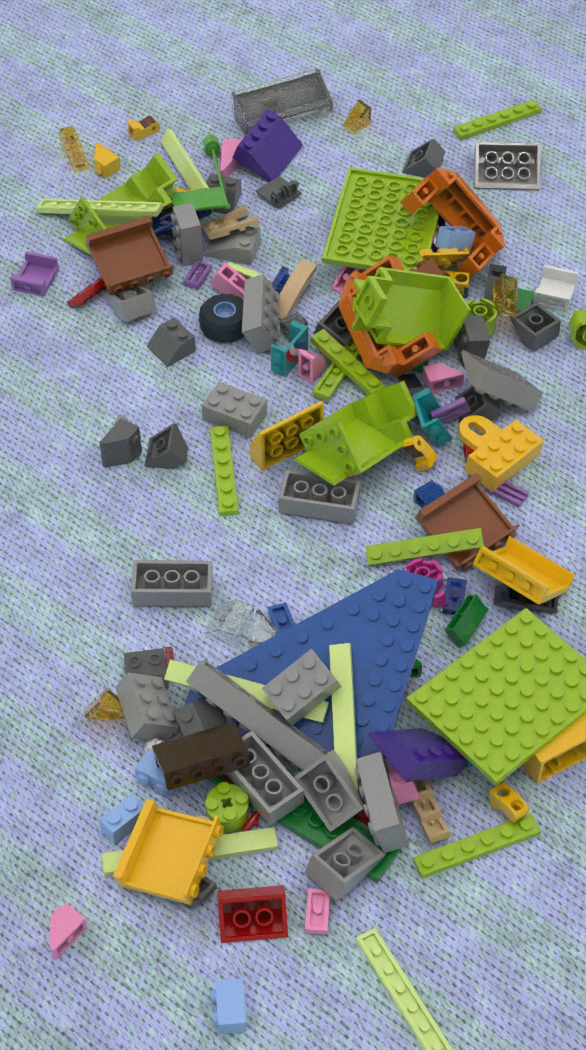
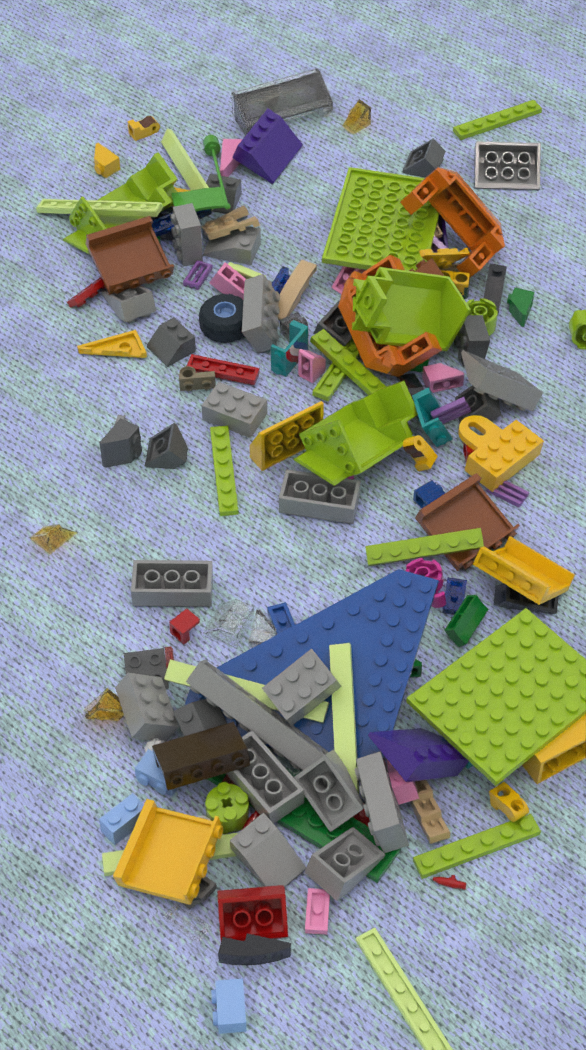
medium lavender panel [10,251,59,297] -> none
bright pink slope [50,903,87,960] -> none
clear yellow slope [58,125,90,173] -> none
dark grey hinge [256,176,302,209] -> none
light blue brick [435,226,476,252] -> none
clear yellow slope [492,274,518,319] -> none
dark grey slope [511,302,561,351] -> none
white panel [534,265,578,311] -> none
none -> clear yellow slope [30,524,77,554]
none -> yellow wing [77,330,147,358]
none -> red panel [169,608,200,644]
none -> dark tan plate [179,366,216,391]
none -> red plate [186,354,260,385]
none -> black slope [218,933,291,966]
none -> light grey slope [230,813,306,888]
none -> red helmet [432,875,467,890]

